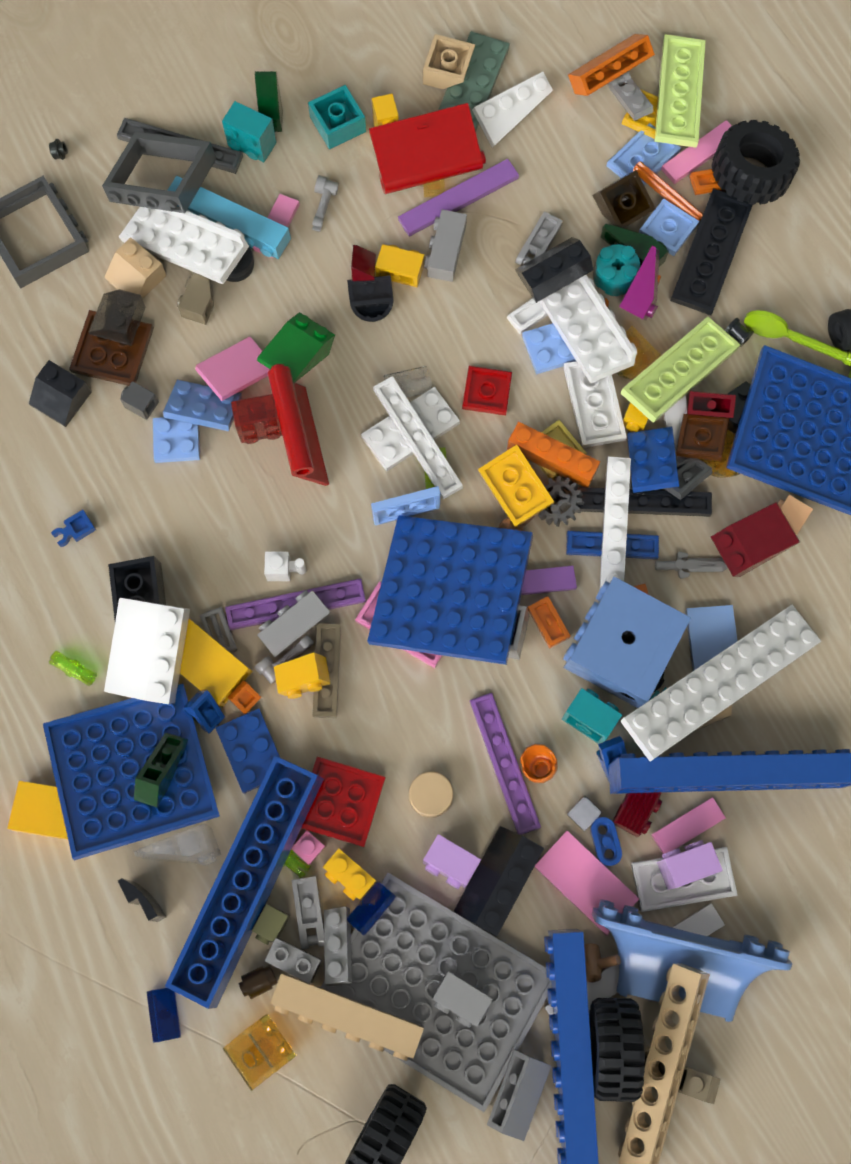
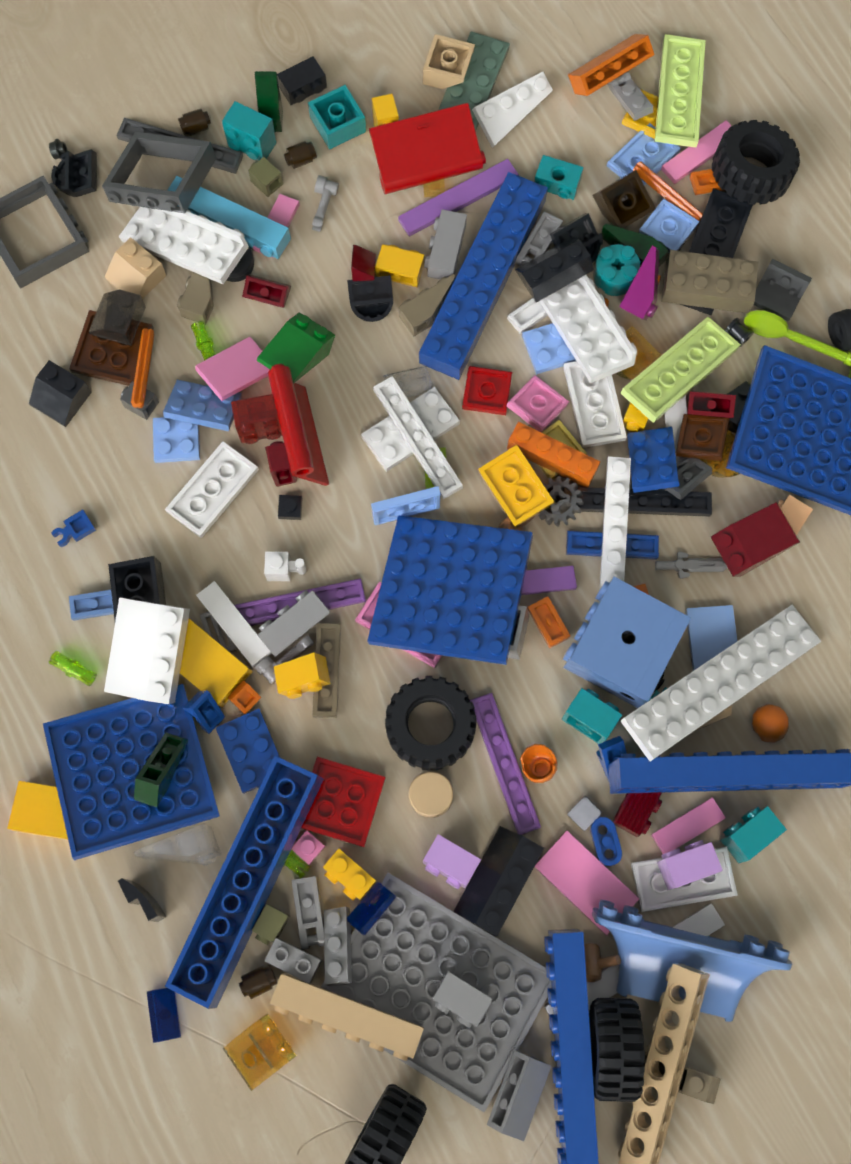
none -> black slope [51,149,97,197]
none -> medium blue plate [69,590,114,621]
none -> orange axle [131,328,154,408]
none -> white plate [165,442,259,538]
none -> dark brown brick [178,108,211,135]
none -> clear neon green pin [191,321,216,361]
none -> white tile [196,581,271,667]
none -> dark red slope [242,275,291,308]
none -> olive brick [248,157,283,197]
none -> dark red brick [265,441,297,487]
none -> black brick [277,56,327,106]
none -> black plate [278,495,303,520]
none -> dark brown brick [284,141,317,169]
none -> black tyre [385,676,477,770]
none -> dark tan slope [399,274,455,337]
none -> blue brick [419,172,548,380]
none -> bright pink tile [507,375,569,433]
none -> teal brick [534,155,584,200]
none -> black slope [550,213,603,263]
none -> dark tan brick [661,250,759,313]
none -> teal brick [720,806,787,864]
none -> orange hair [752,704,789,743]
none -> dark grey bracket [753,259,812,321]

